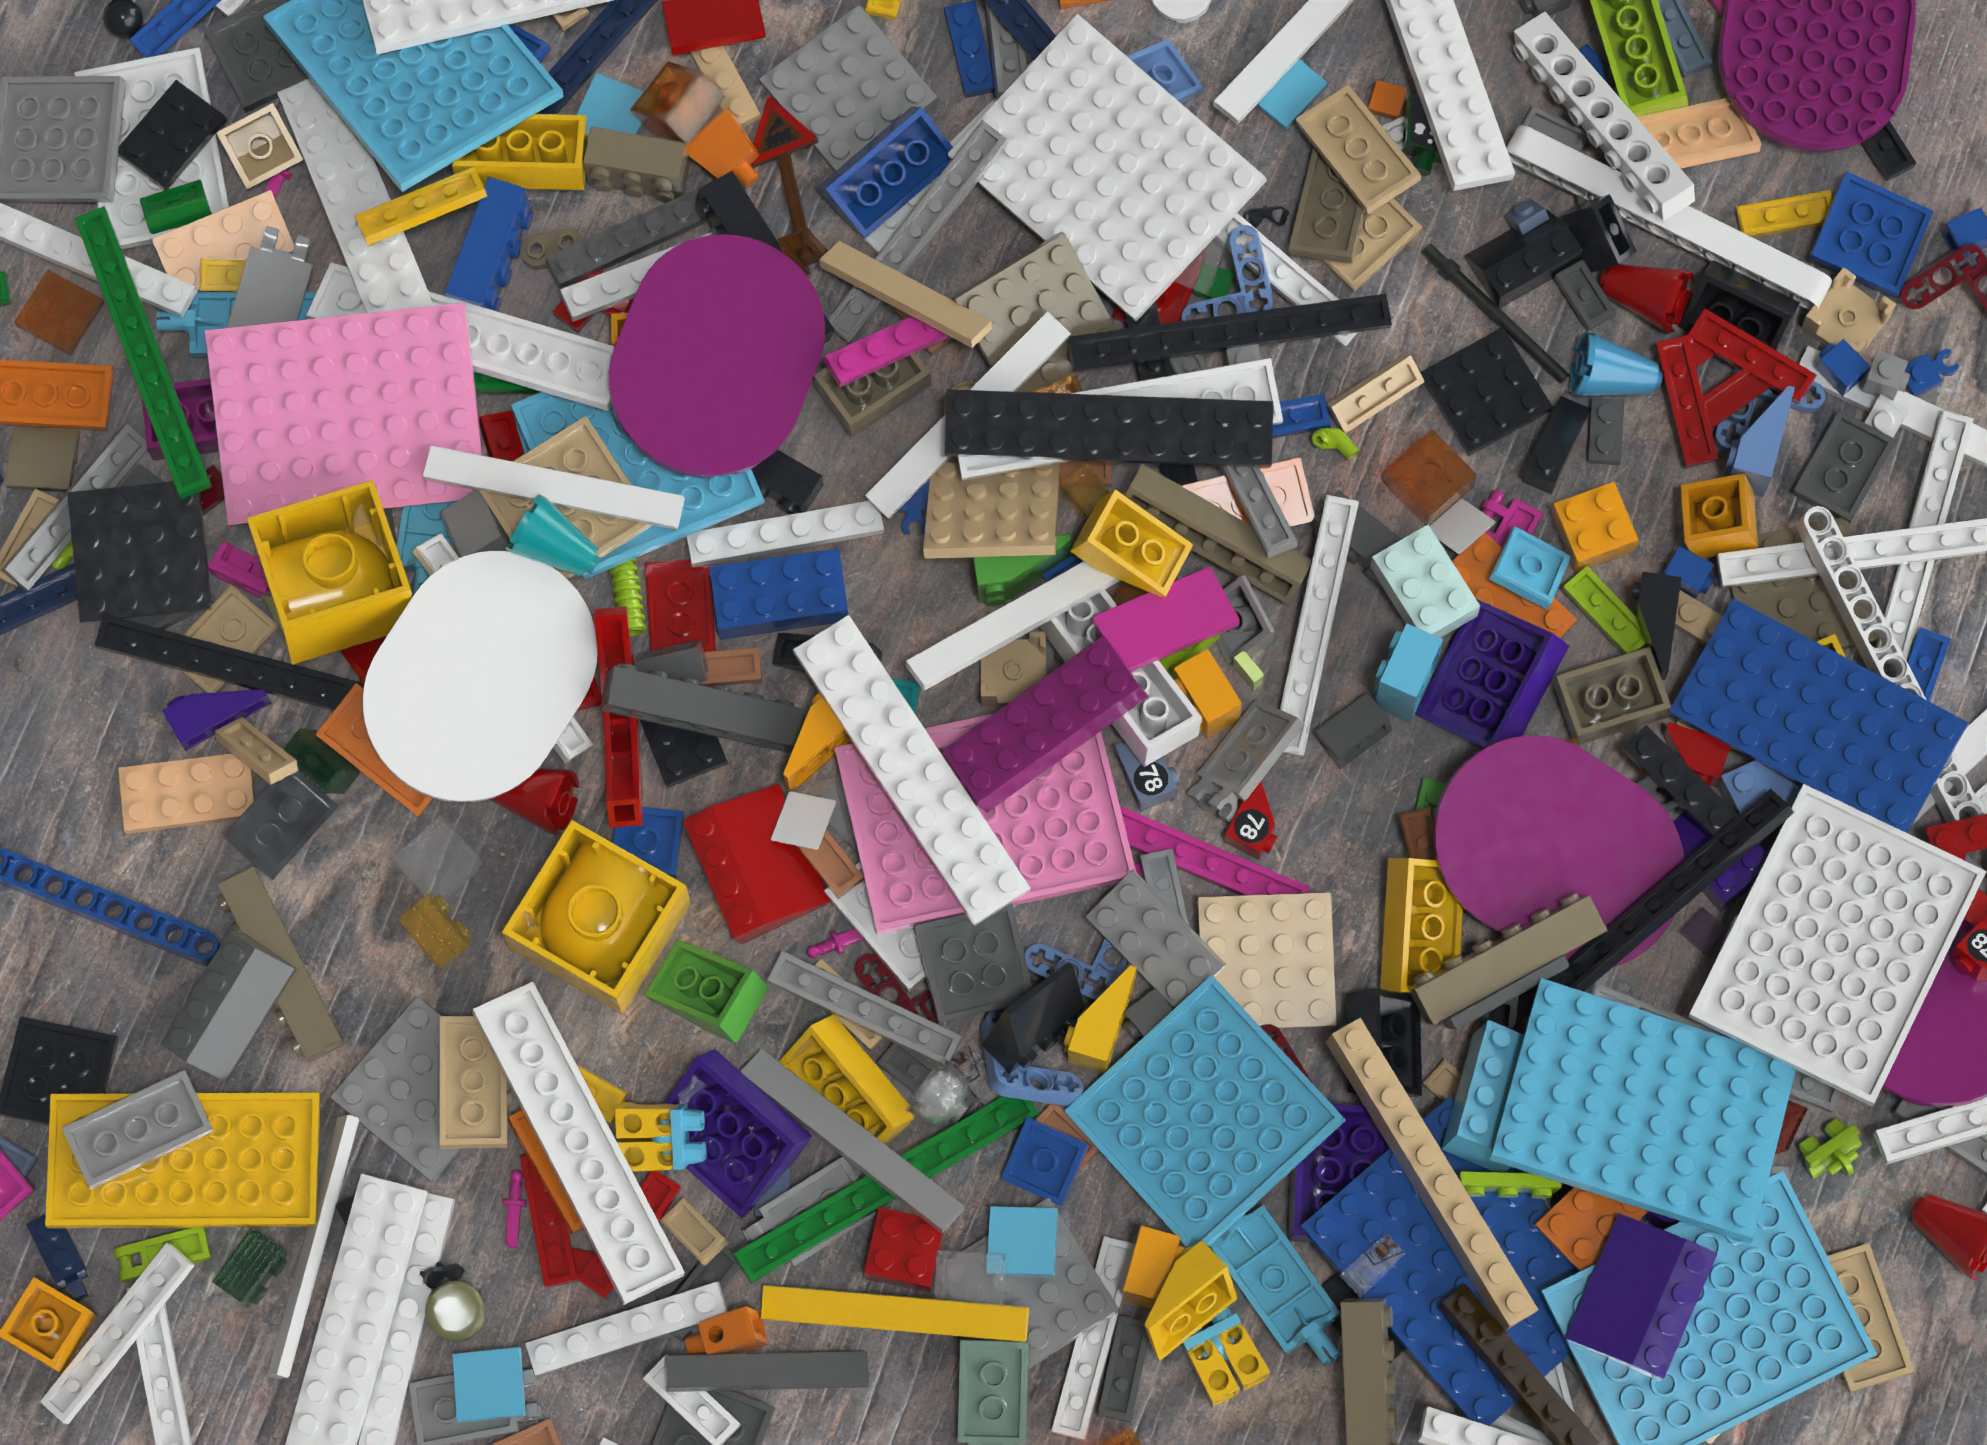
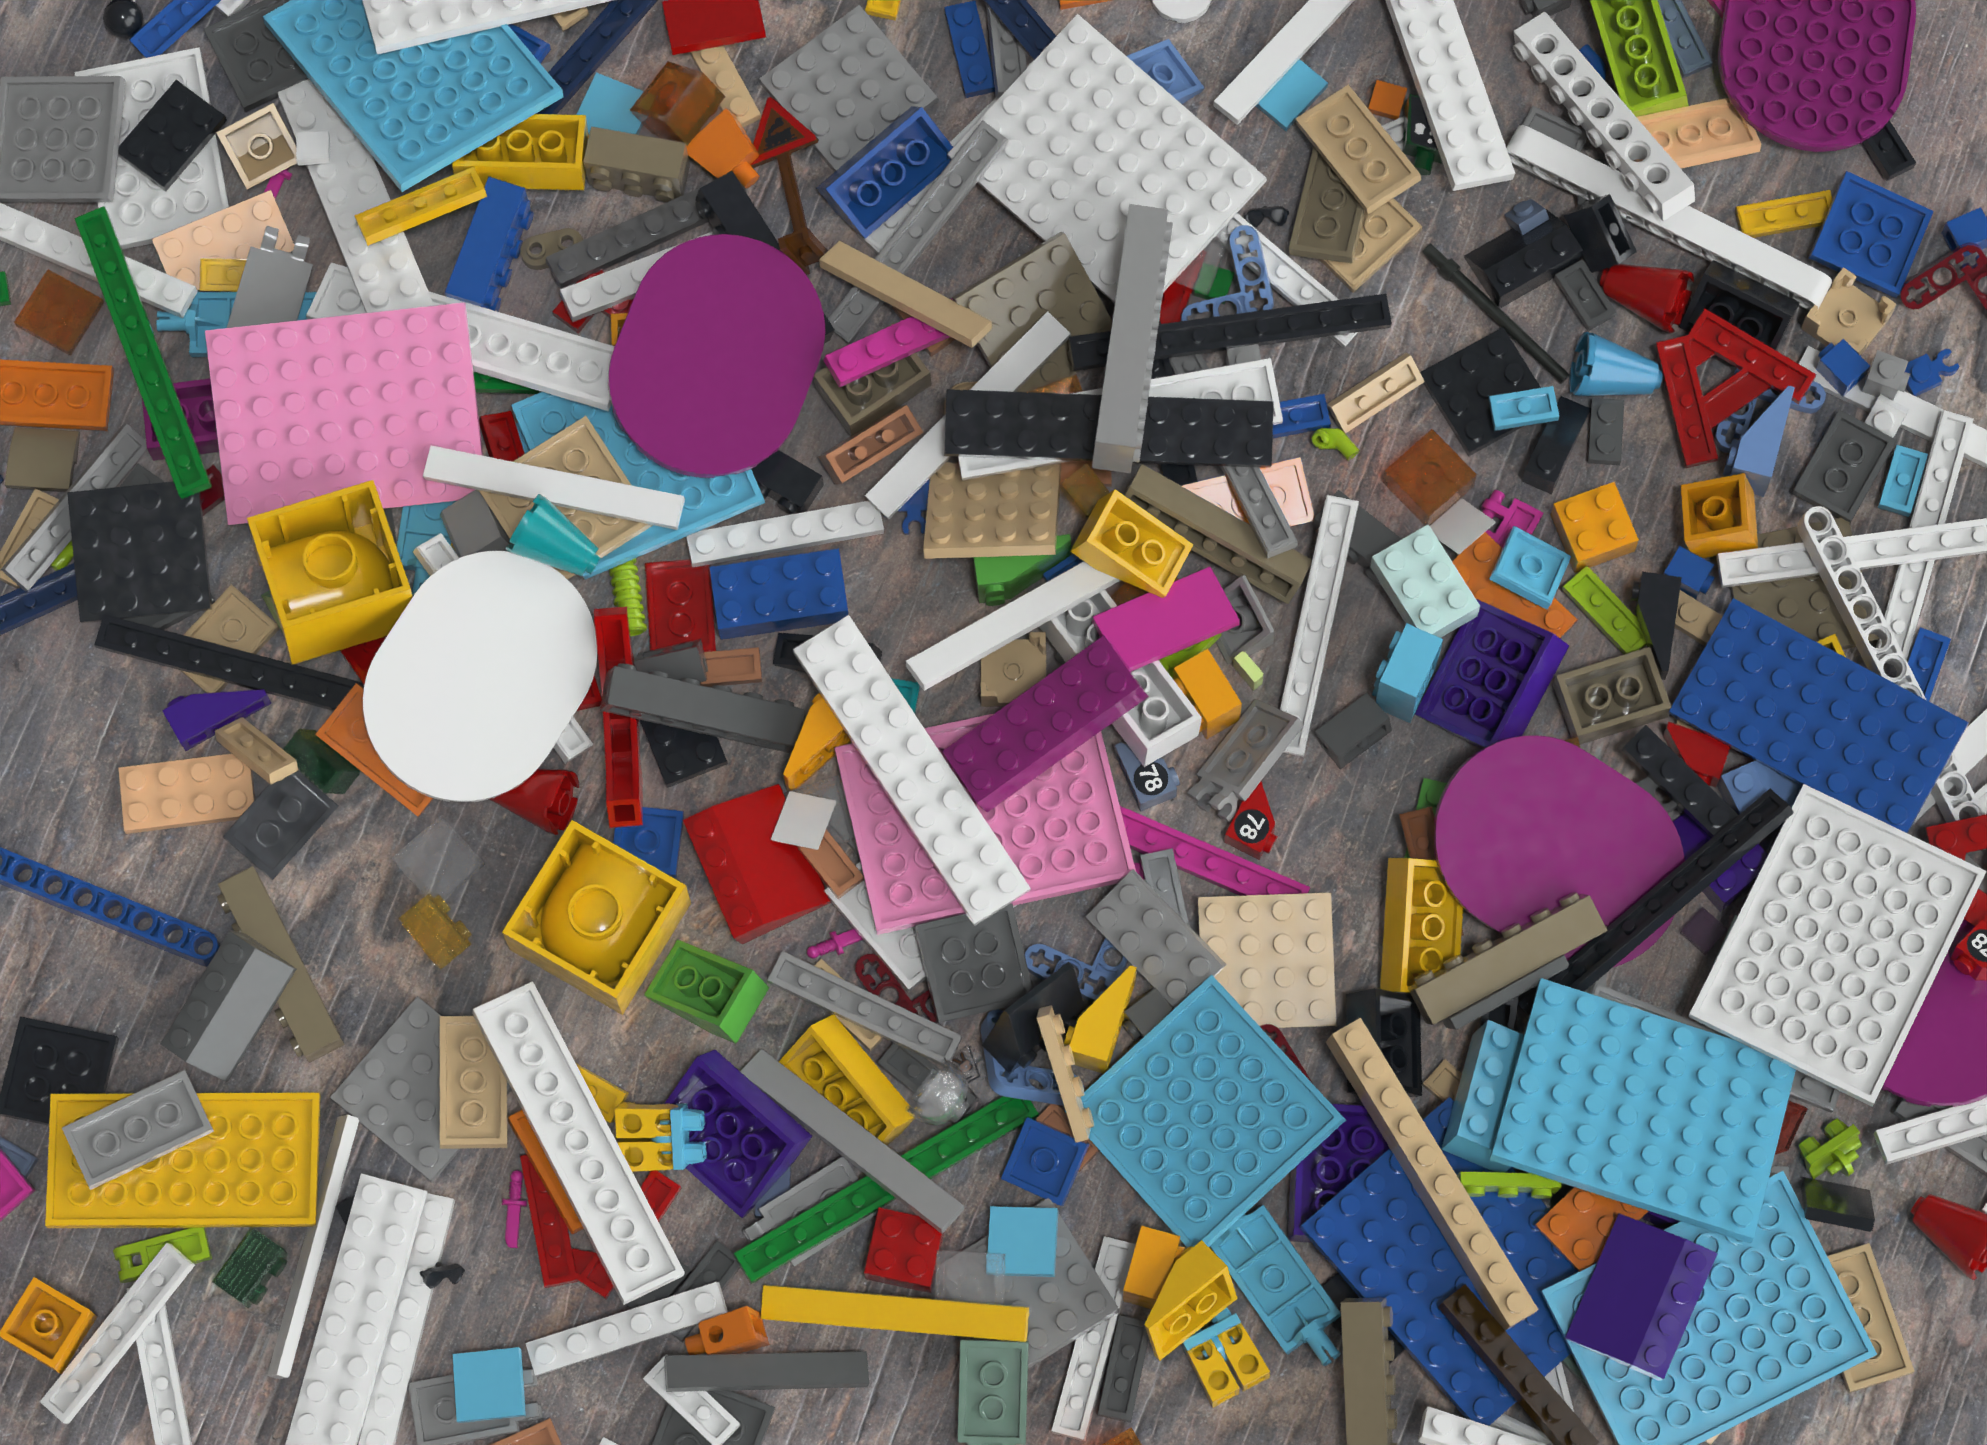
dark blue hinge [26,1214,89,1302] -> none
green slope [140,180,212,234] -> none
dark pink hinge [208,541,269,599] -> none
olive piece [425,1281,485,1342] -> none
tan tile [660,1197,729,1266] -> none
clear leg [1339,1233,1406,1298] -> none
none -> white tile [296,130,330,165]
none -> nougat brick [818,405,924,484]
none -> tan plate [1037,1005,1094,1143]
none -> light grey brick [1092,204,1173,473]
none -> medium azure plate [1488,386,1559,431]
none -> black tile [1801,1177,1875,1232]
none -> medium azure plate [1878,445,1928,517]

